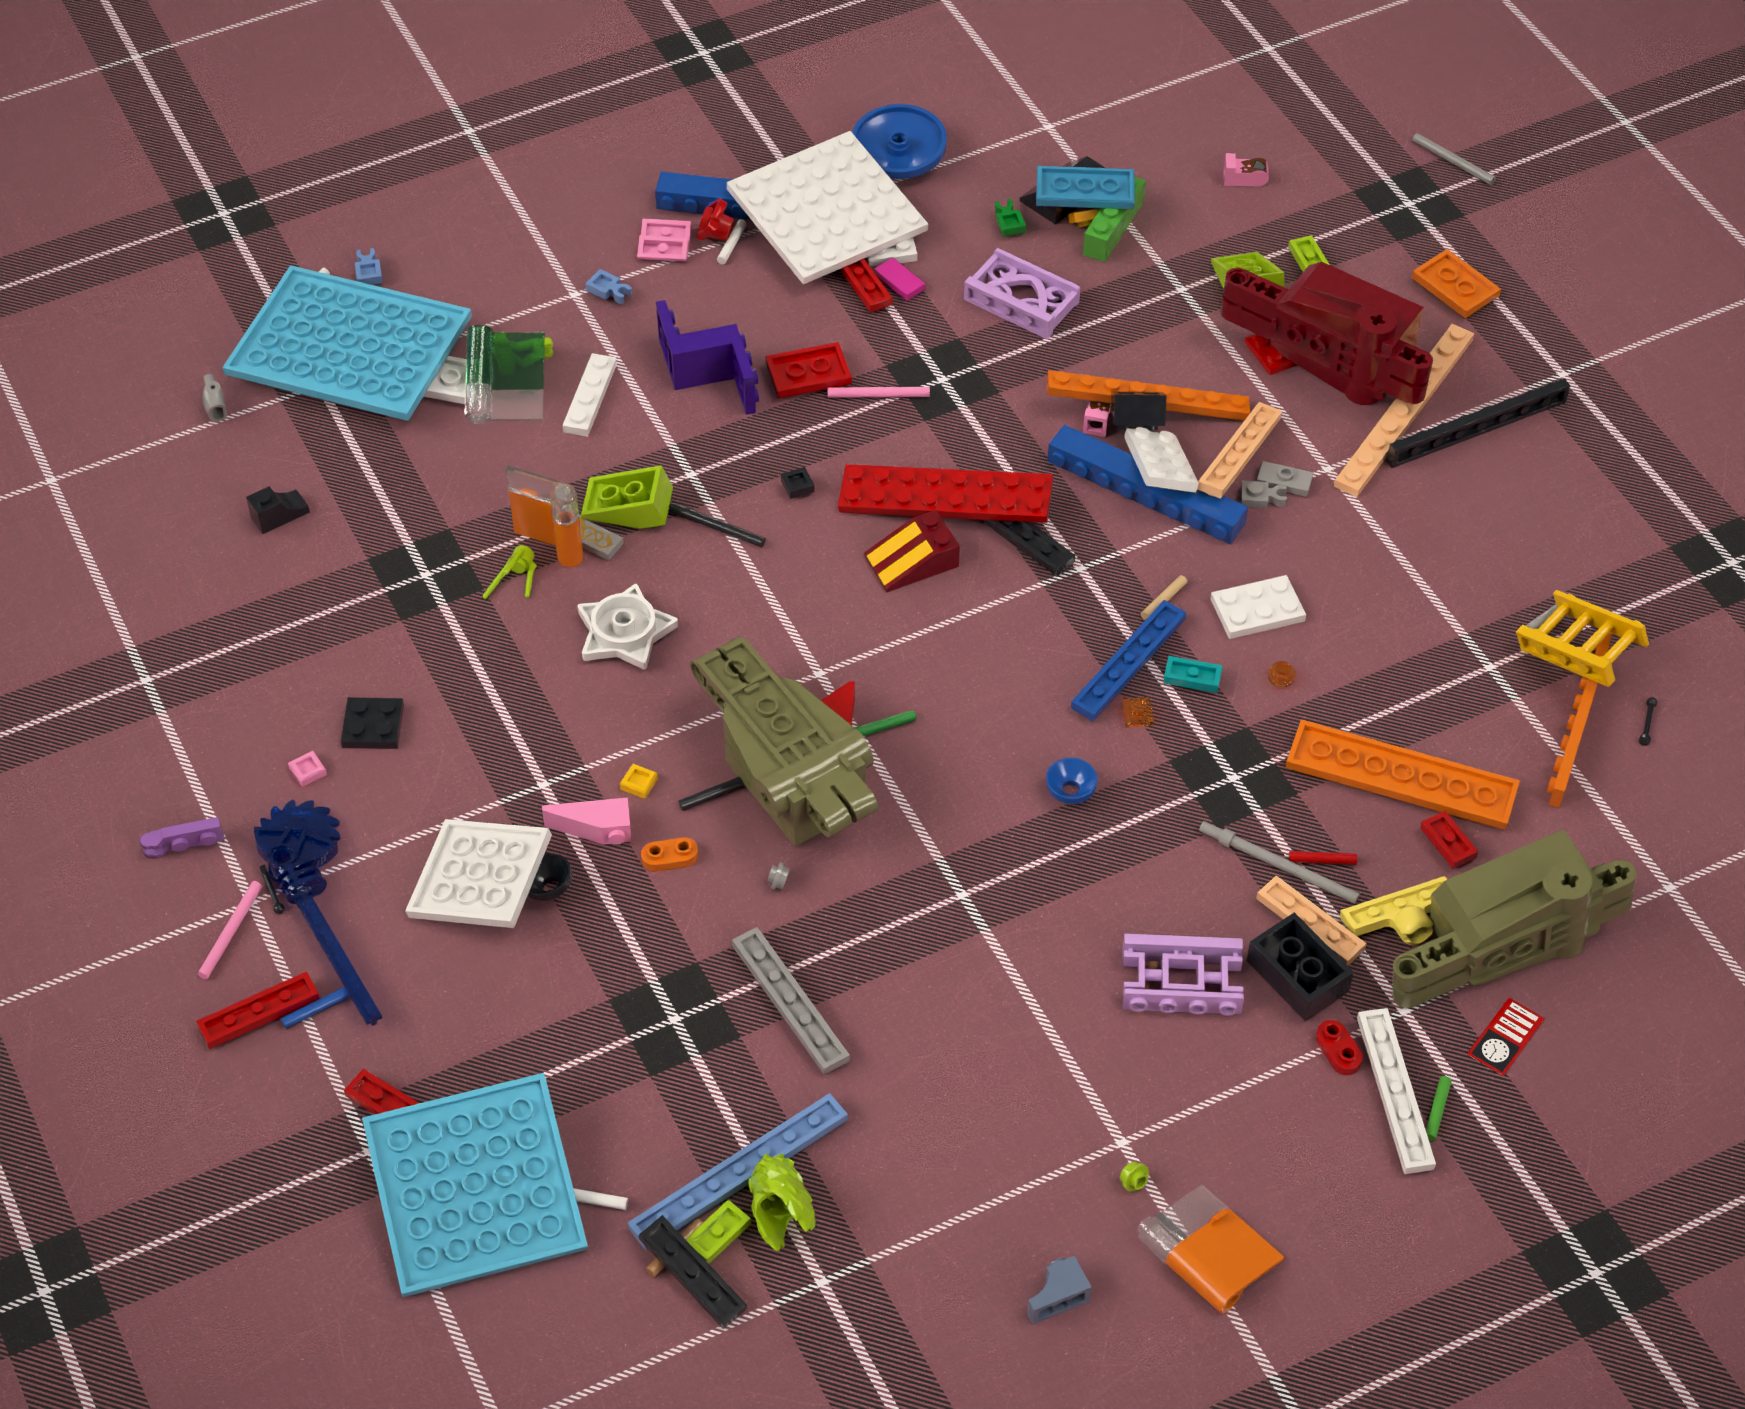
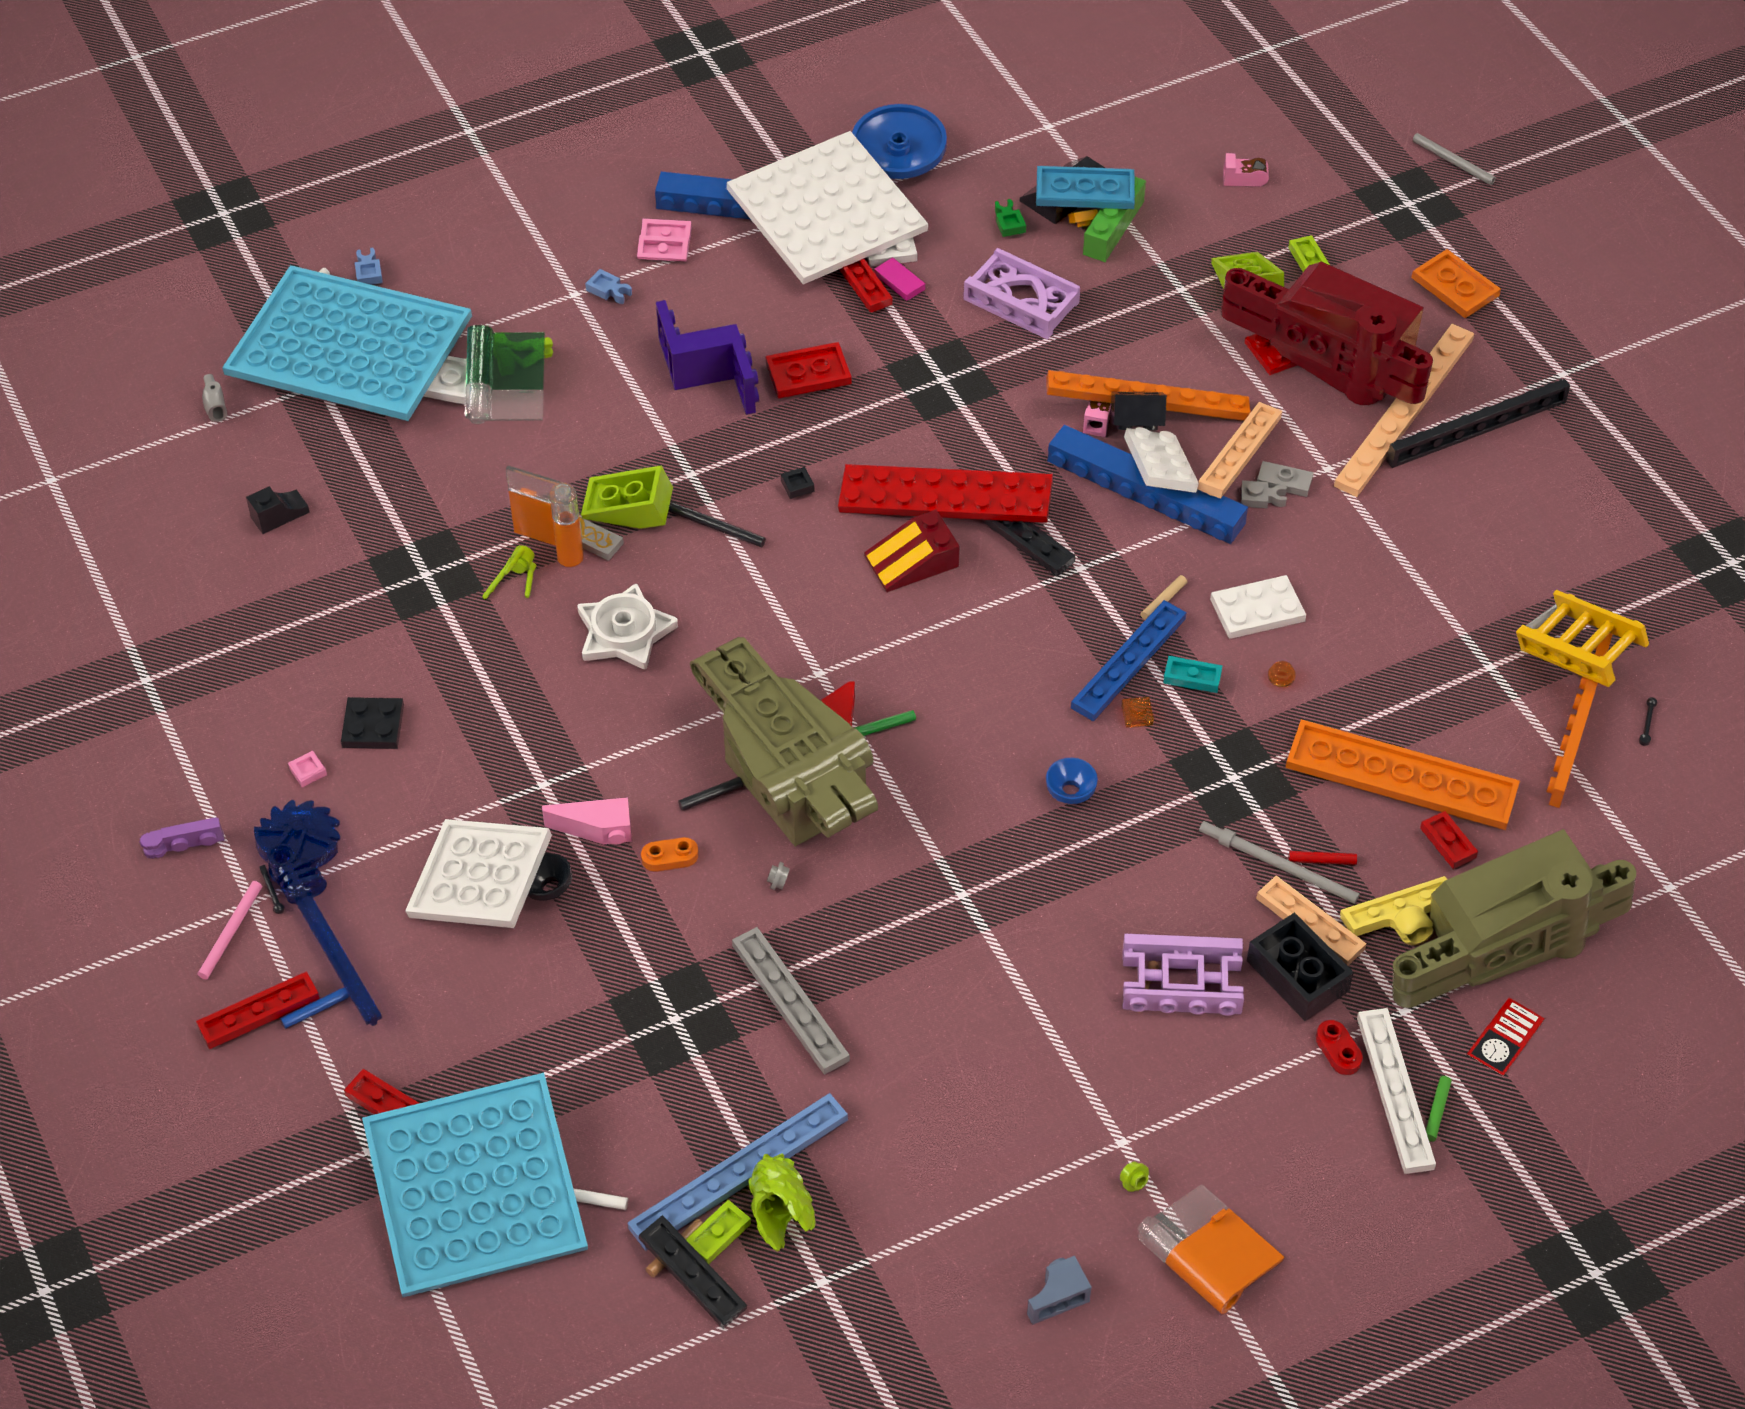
white plate [563,353,617,437] -> none
yellow tile [620,764,658,799] -> none
red piece [696,198,735,241] -> none
white piece [717,219,747,264] -> none
bright pink piece [828,387,930,398] -> none

